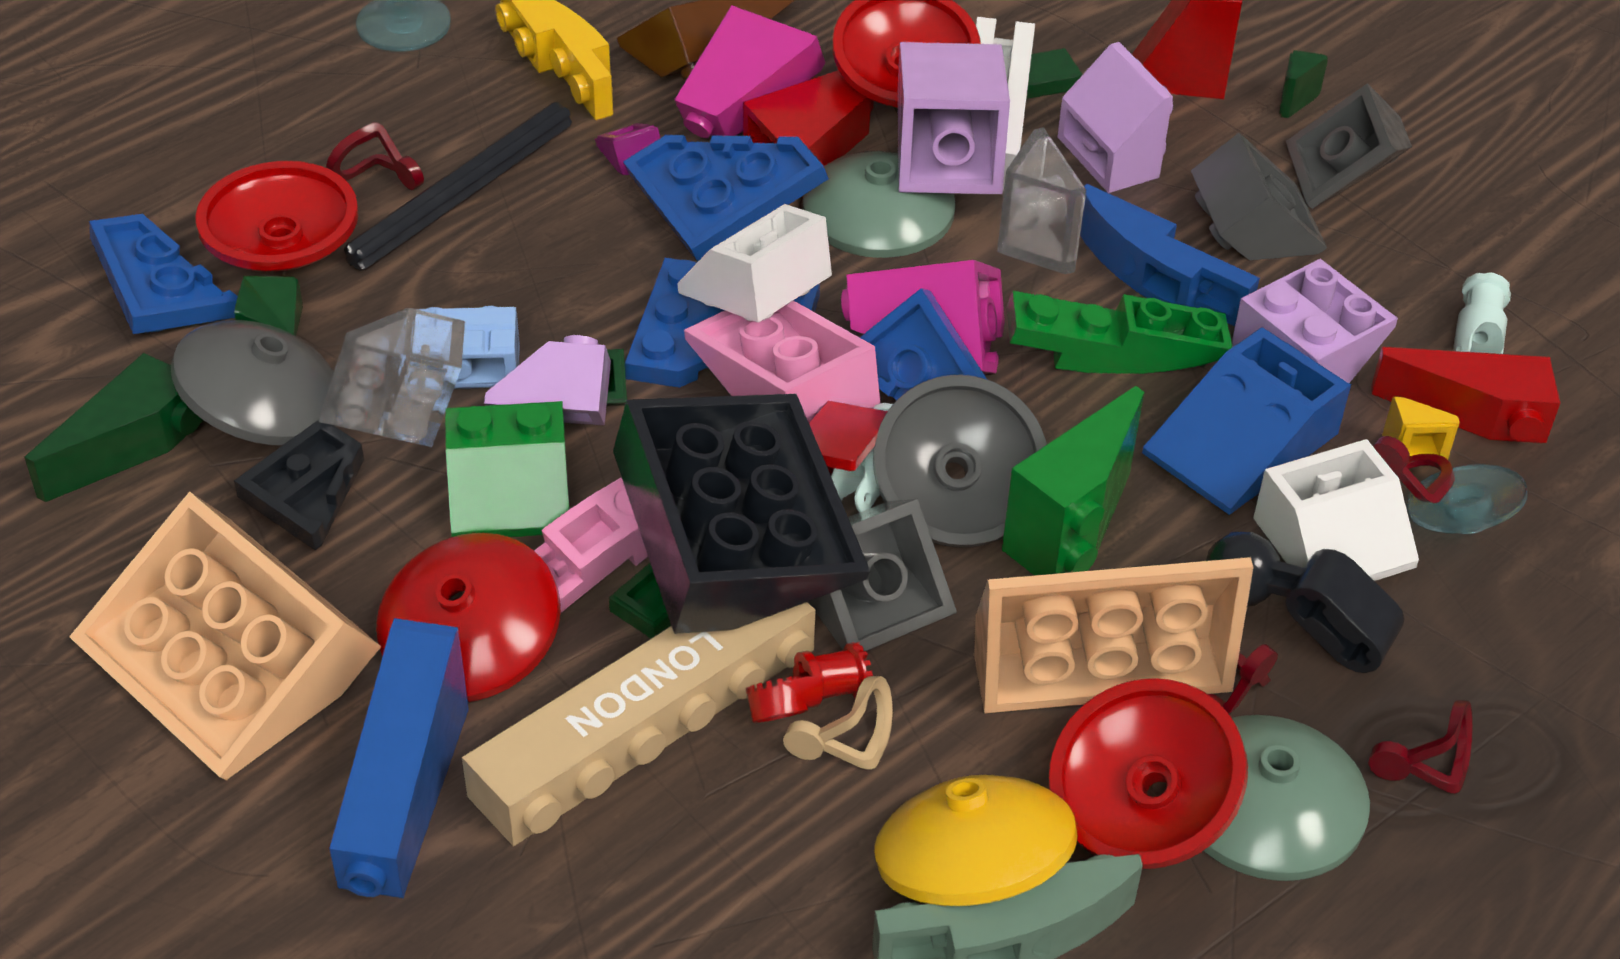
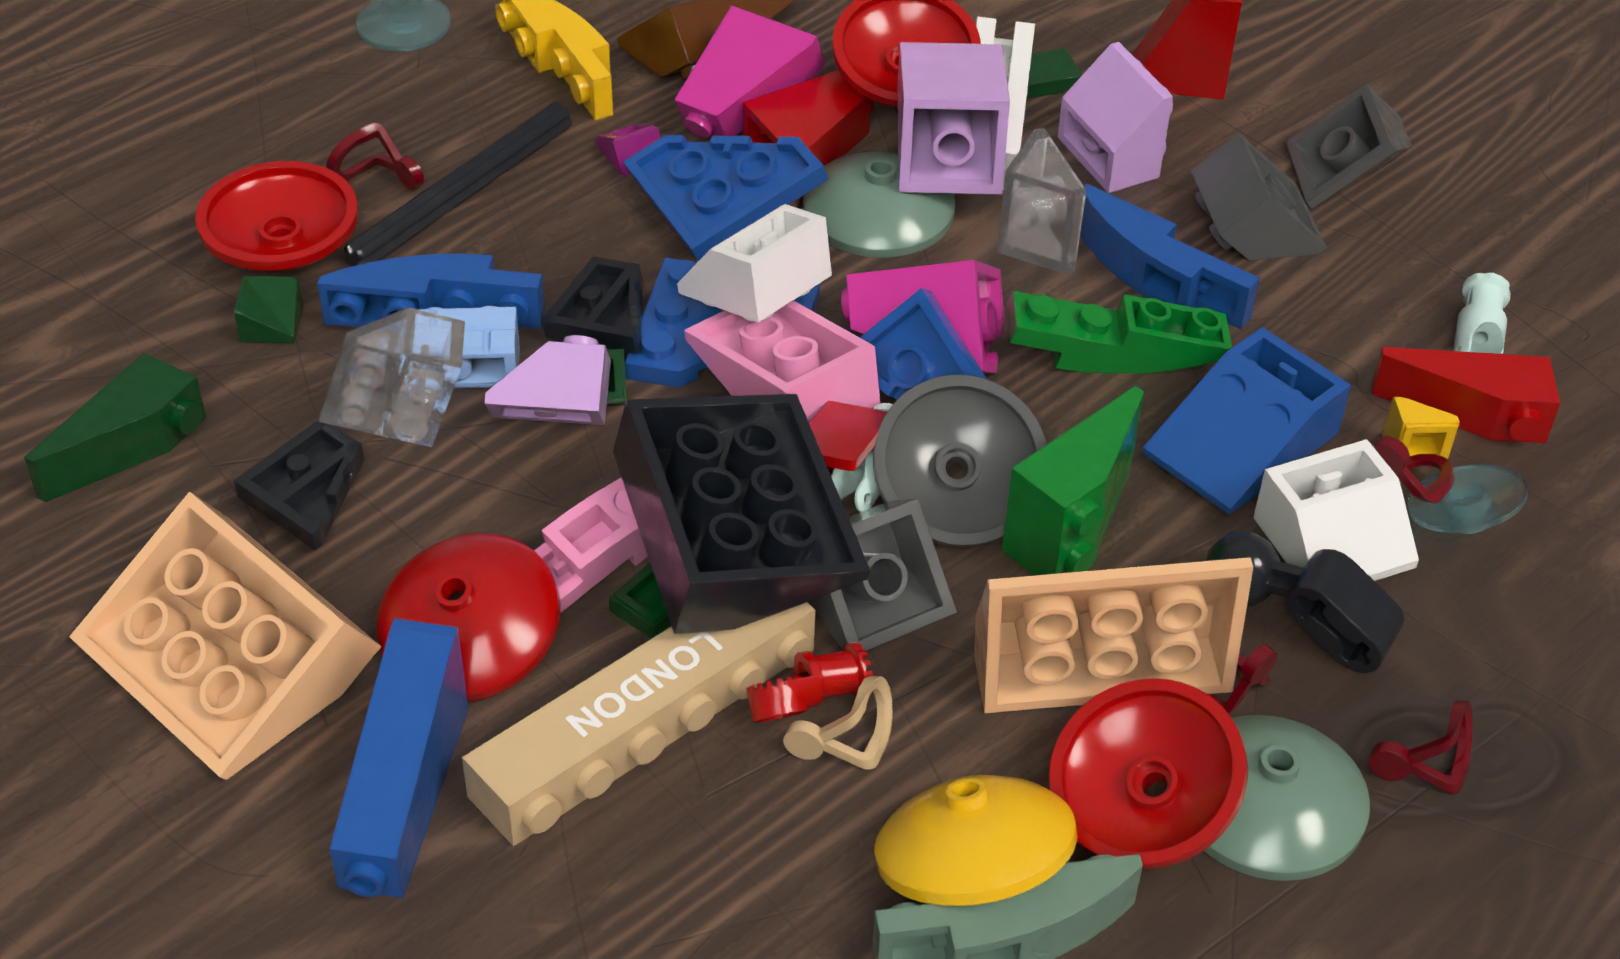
blue wing [89,214,238,334] -> none
dark grey dish [171,320,343,445] -> none
slope [445,401,569,537] -> none
lavender slope [1232,259,1398,383] -> none
dark green slope [1279,50,1328,118] -> none
none -> blue slope [317,254,545,331]
none -> black wing [541,256,643,355]

